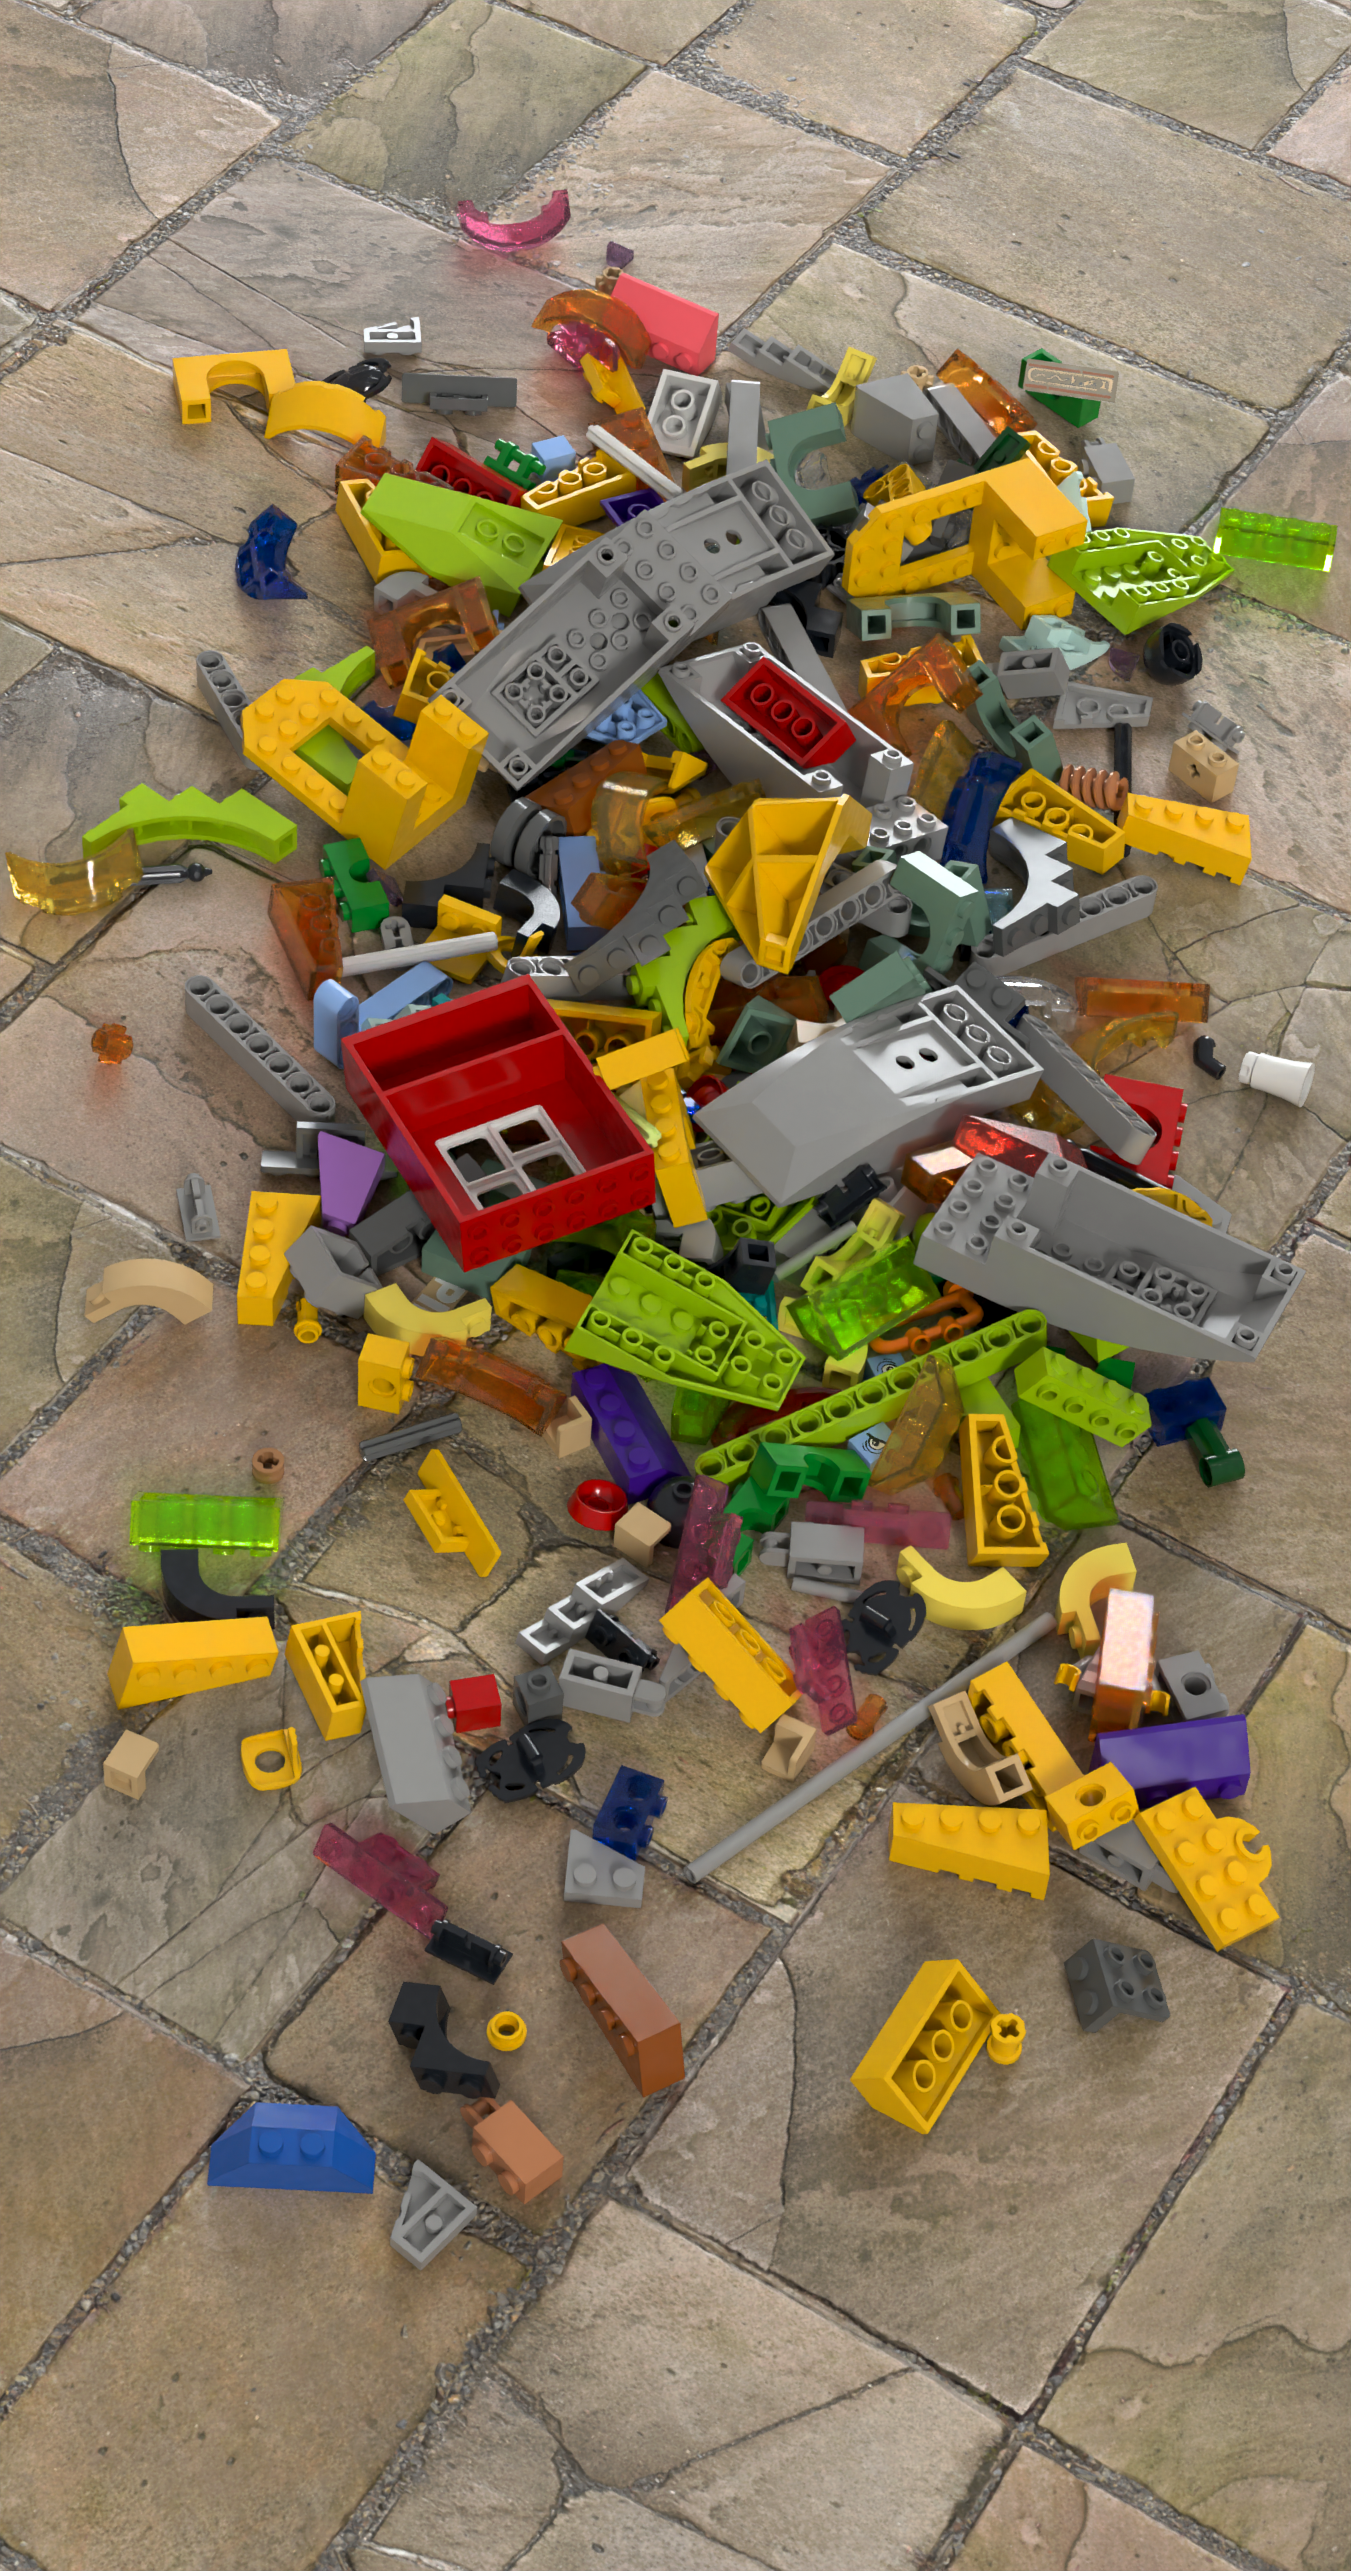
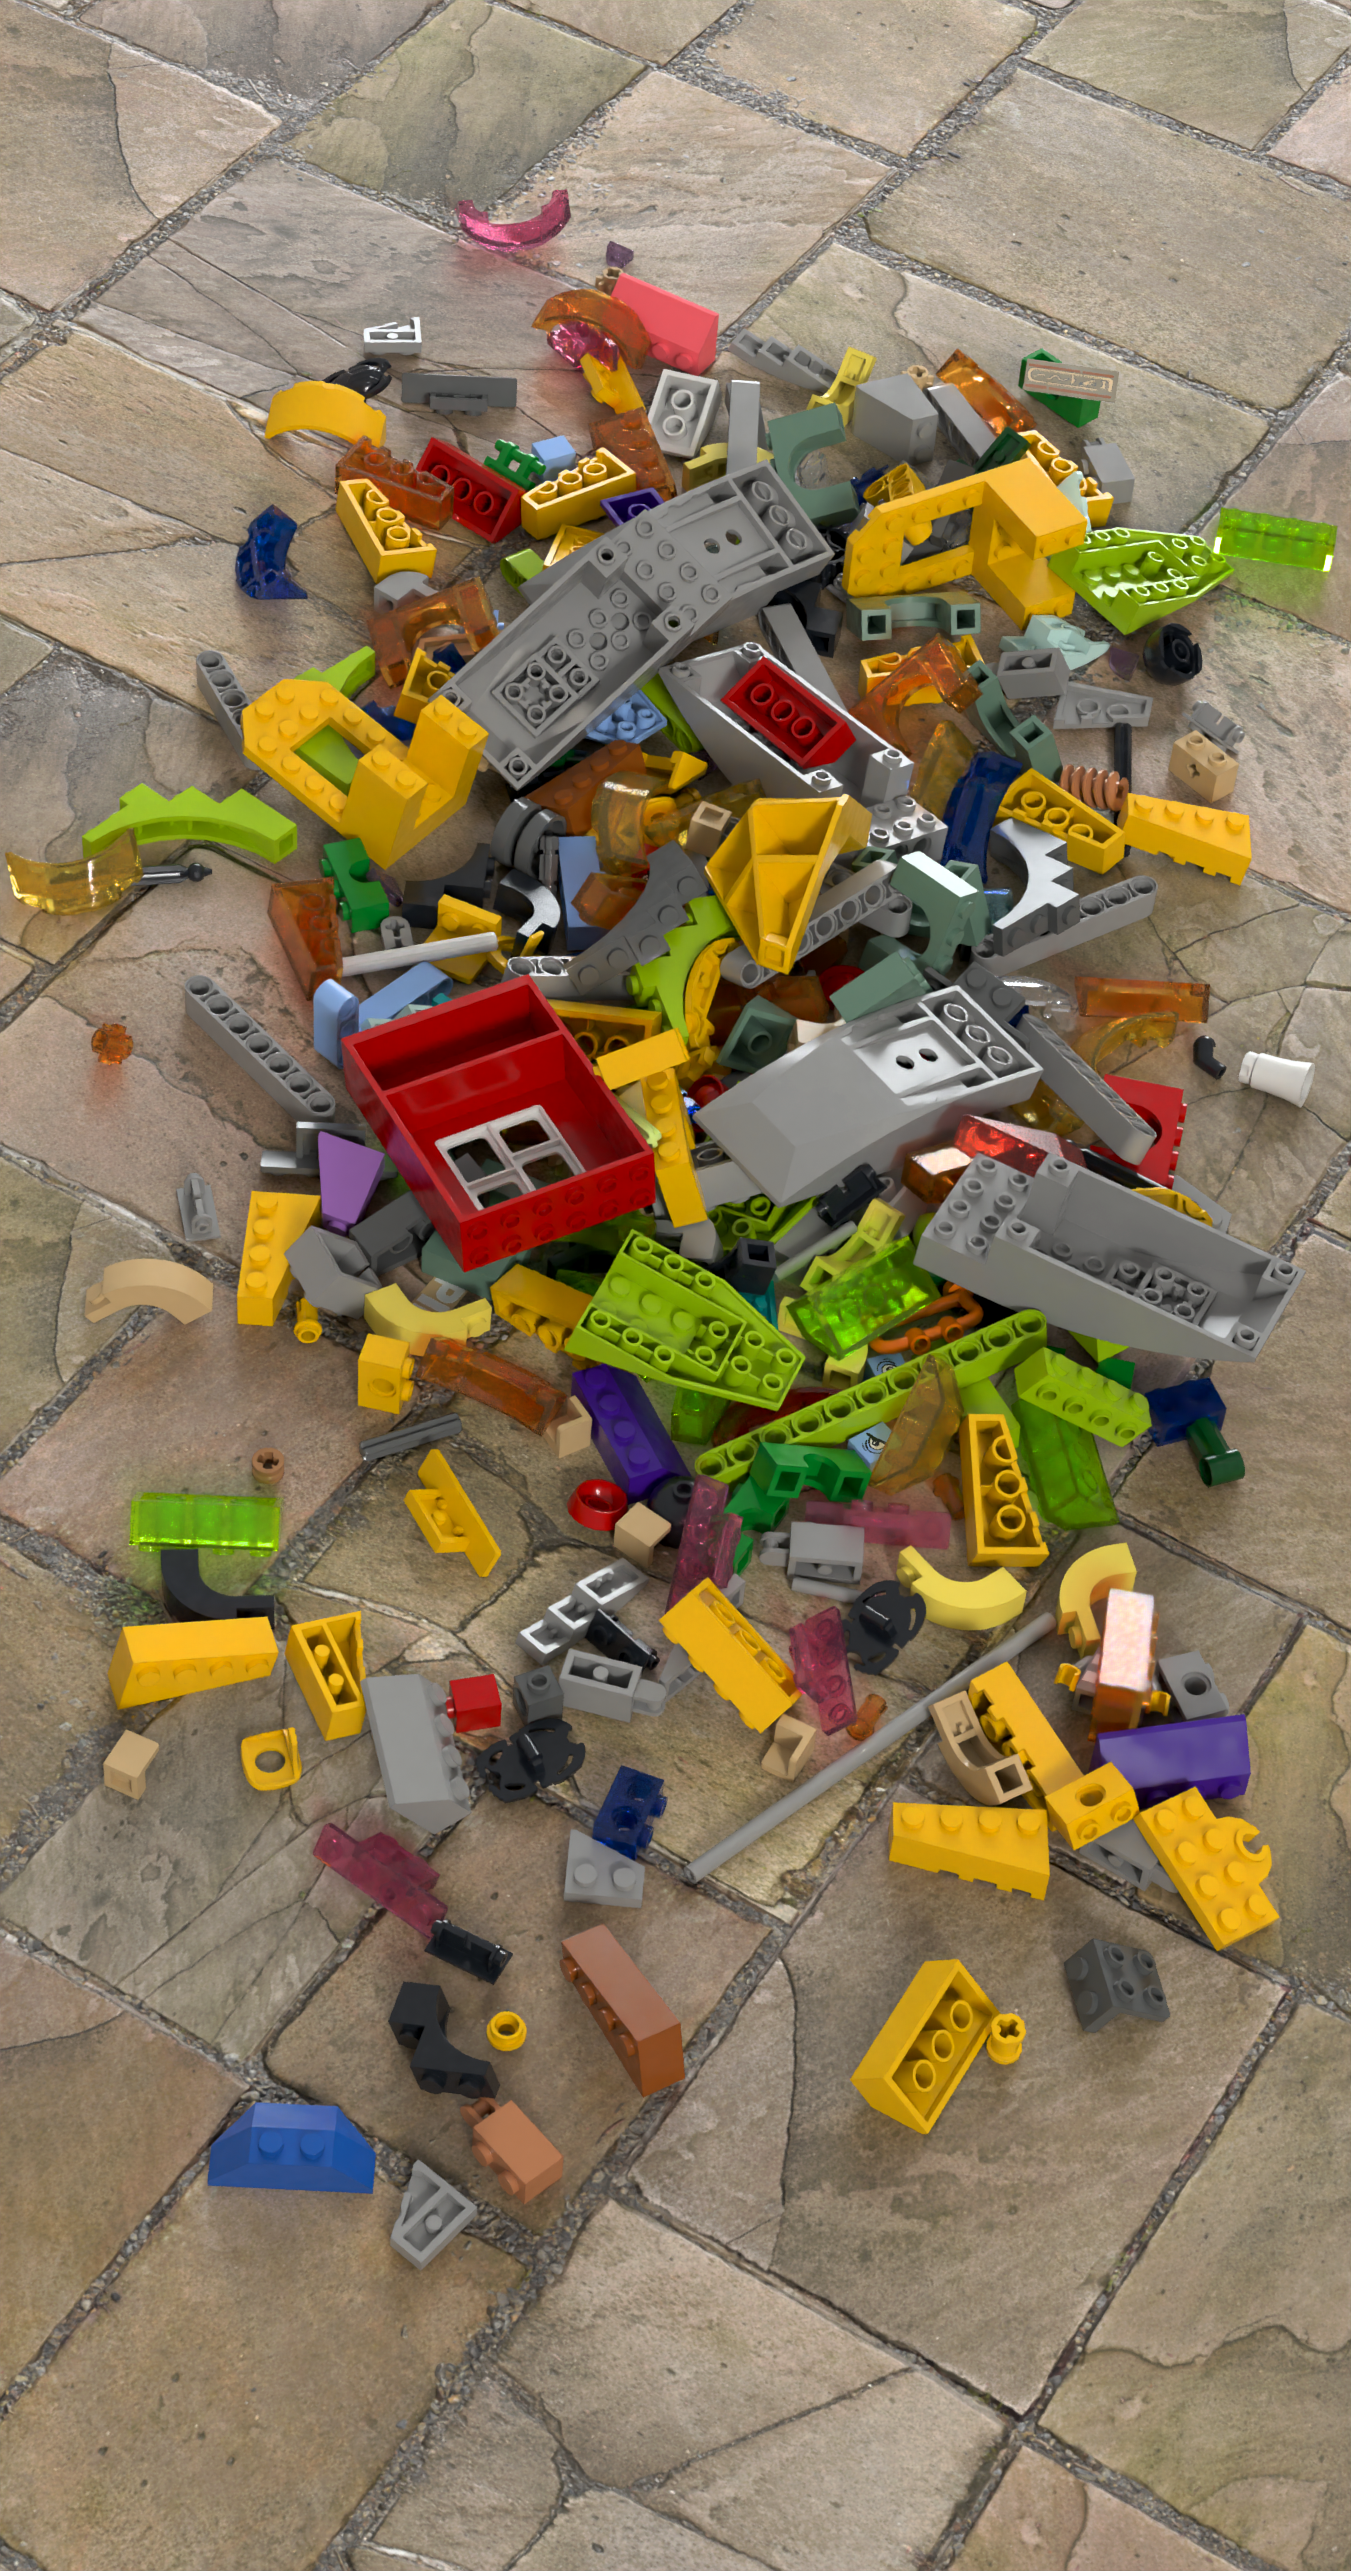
yellow arch [172,349,295,424] -> none
lime wedge [360,473,563,618] -> none
white axle [586,425,683,501] -> none
none -> tan panel [685,801,732,858]

